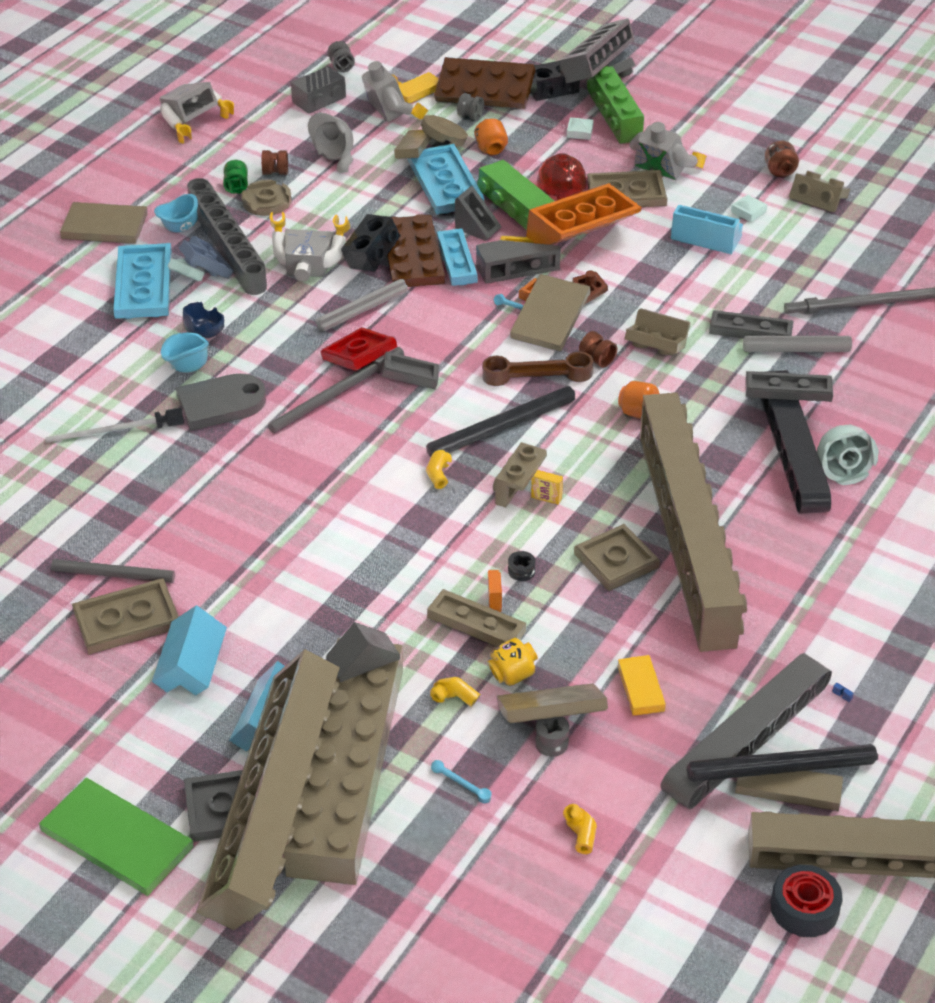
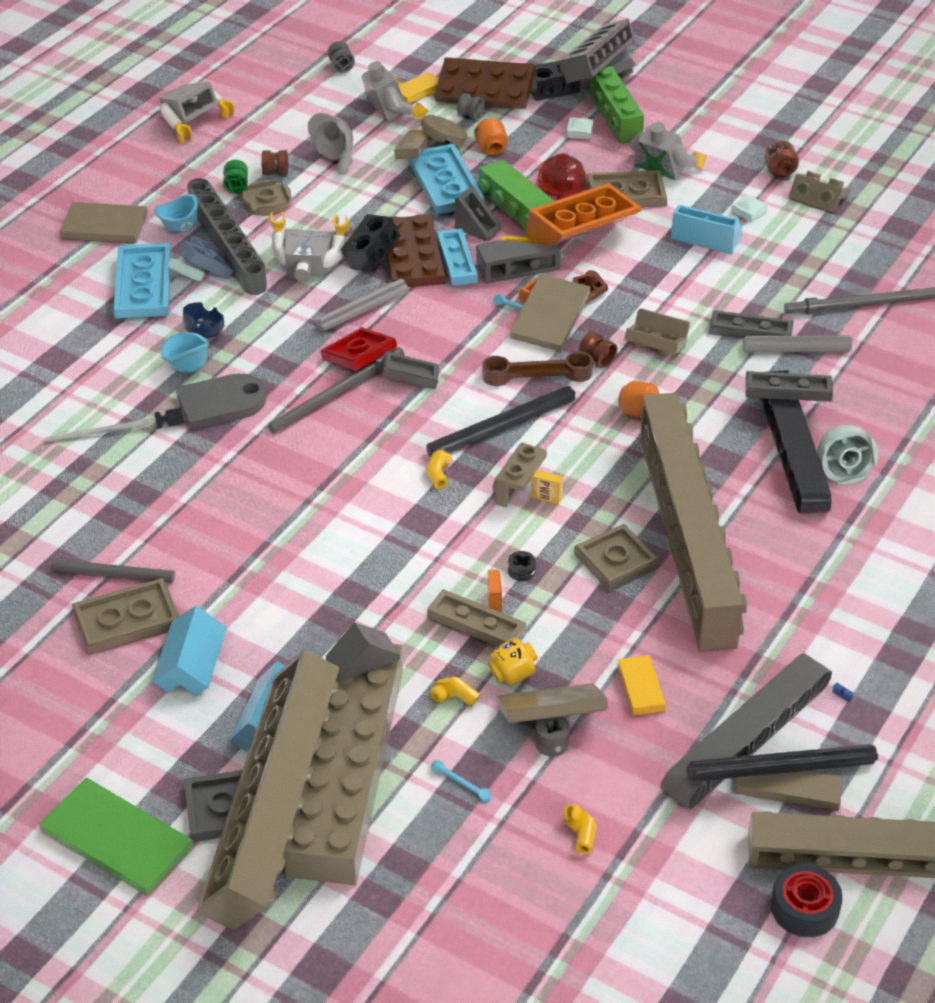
dark grey brick [291,66,346,114] -> none

